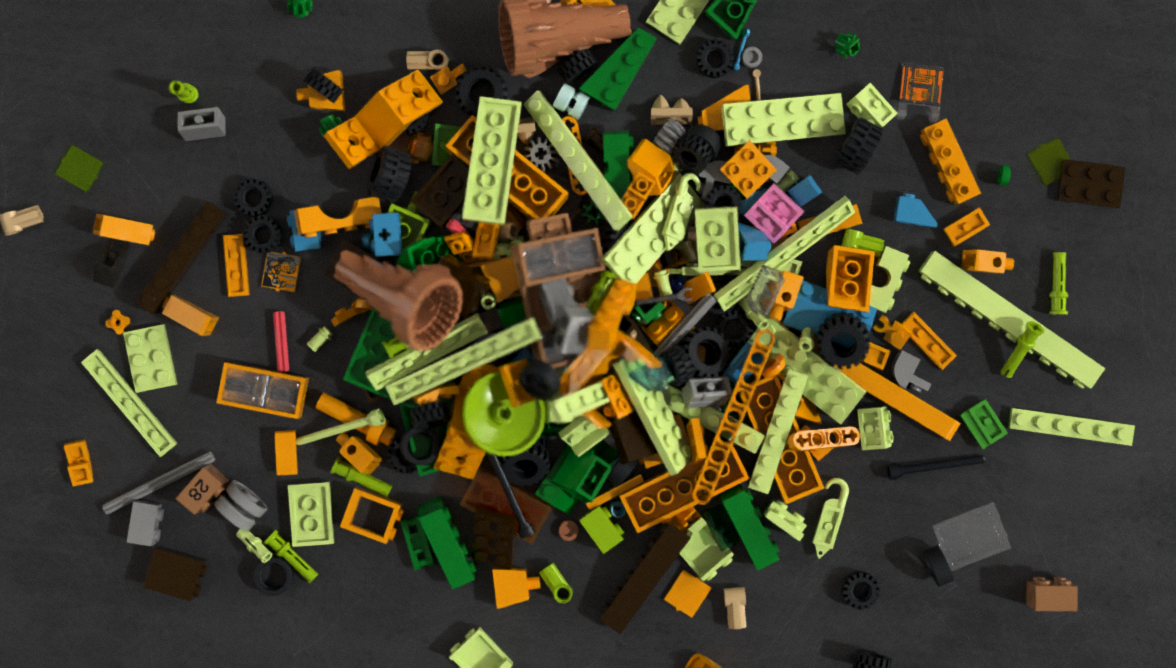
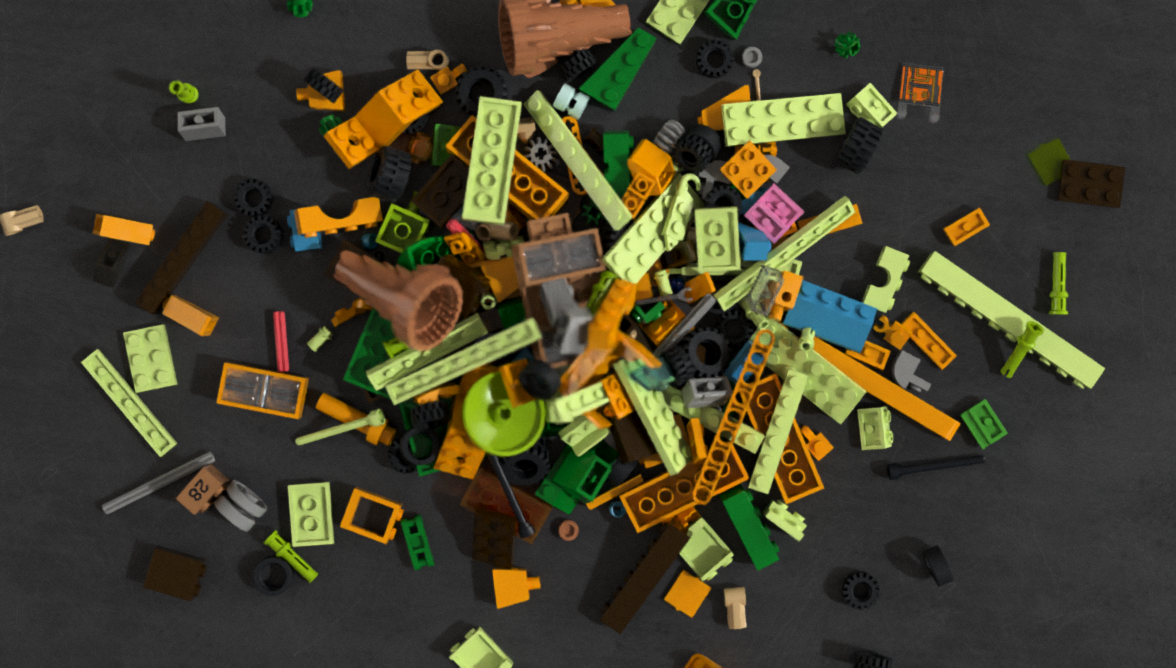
clear neon green piece [56,145,104,192] -> none
light orange slope [64,439,94,487] -> none
light orange plate [106,310,131,334] -> none
light grey brick [127,500,164,546] -> none
light orange tile [223,234,250,297] -> none
yellowish green pin [236,529,272,563] -> none
piece [261,252,301,292] -> none
light orange slope [275,430,298,476] -> none
lime pin [330,456,393,497] -> none
light orange torso [336,432,384,474] -> none
dark azure brick [369,213,402,257] -> none
green wedge [418,496,477,590] -> none
light orange tile [472,222,500,260] -> none
lime piece [539,562,573,603] -> none
lime brick [579,505,624,554] -> none
tan tile [651,94,693,125] -> none
clear green slope [703,504,740,551] -> none
dark azure hinge [732,28,750,71] -> none
light orange piece [761,353,822,424] -> none
yellowish green pin [776,170,799,193] -> none
dark azure slope [786,175,822,207] -> none
light orange beam [788,427,860,451] -> none
yellowish green plate [812,478,849,559] -> none
black tyre [817,312,870,369] -> none
light orange slope [826,245,875,313] -> none
lime piece [841,228,885,257] -> none
dark azure slope [893,193,937,228] -> none
light orange brick [920,118,981,205] -> none
clear piece [932,502,1011,571] -> none
light orange torso [961,250,1014,274] -> none
green tile [996,165,1011,186] -> none
yellowish green plate [1008,408,1135,446] -> none
medium nougat brick [1026,577,1078,611] -> none

